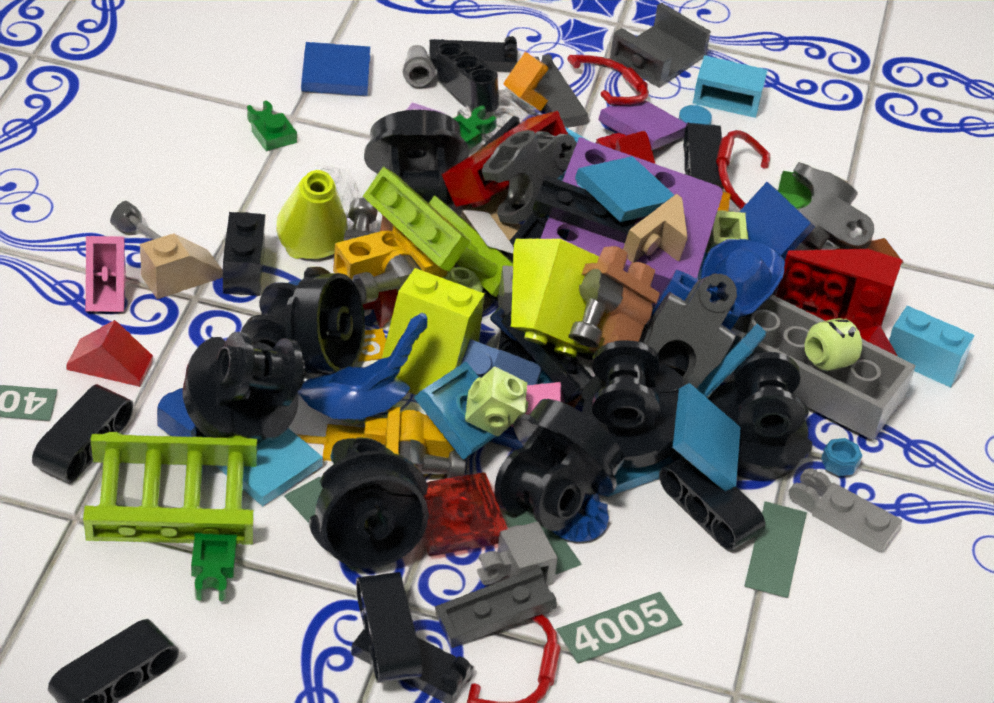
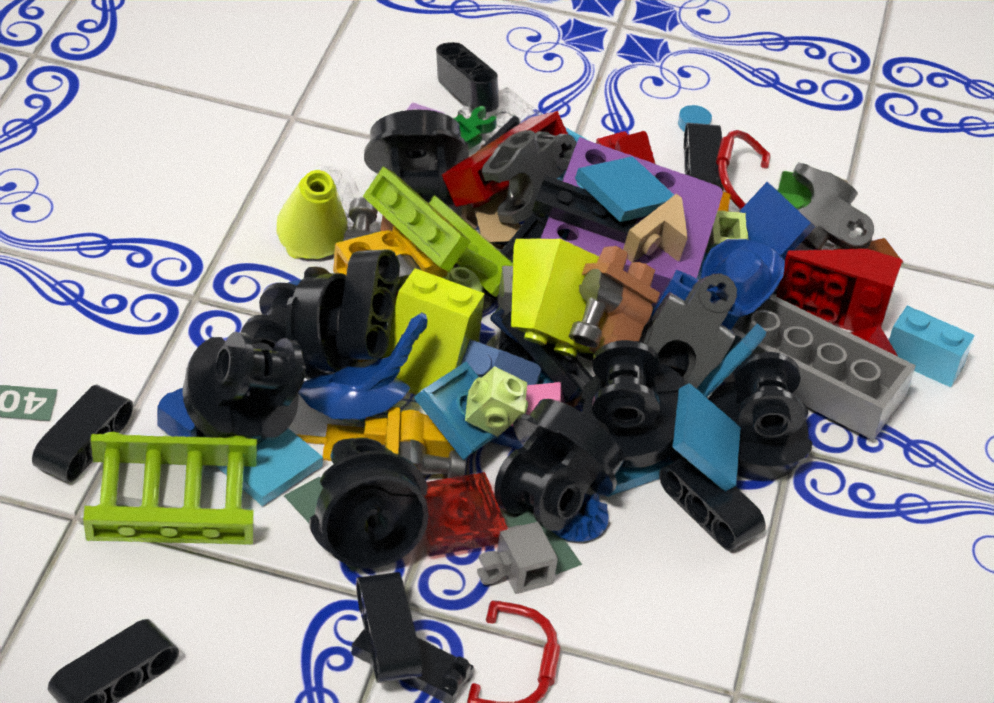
red slope [66,320,153,387] -> none
bright pink slope [85,236,126,312] -> none
dark grey hinge [110,200,162,240] -> none
tan slope [140,233,223,299] -> none
green plate [191,533,237,601] -> none
black piece [223,212,266,296] -> none
green plate [247,100,297,152] -> none
blue tile [301,42,371,96] -> none
light grey cone [402,45,435,87] -> none
black hinge [428,36,518,73] -> none
dark grey hinge [435,567,557,648] -> none
white sticker [463,210,514,253] -> none
light orange panel [503,51,548,111] -> none
dark grey hinge [535,54,588,128] -> none
sand green sticker [556,591,683,663] -> none
red piece [567,55,649,105] -> none
medium lavender tile [598,95,686,150] -> none
dark grey panel [610,3,711,88] -> none
medium azure piece [692,55,768,118] -> none
sand green sticker [744,501,807,598] -> none
light grey hinge [788,468,903,553] -> none
yellowish green head [804,318,862,371] -> none
dark azure tile [821,438,863,476] -> none
none -> black beam [336,249,400,360]

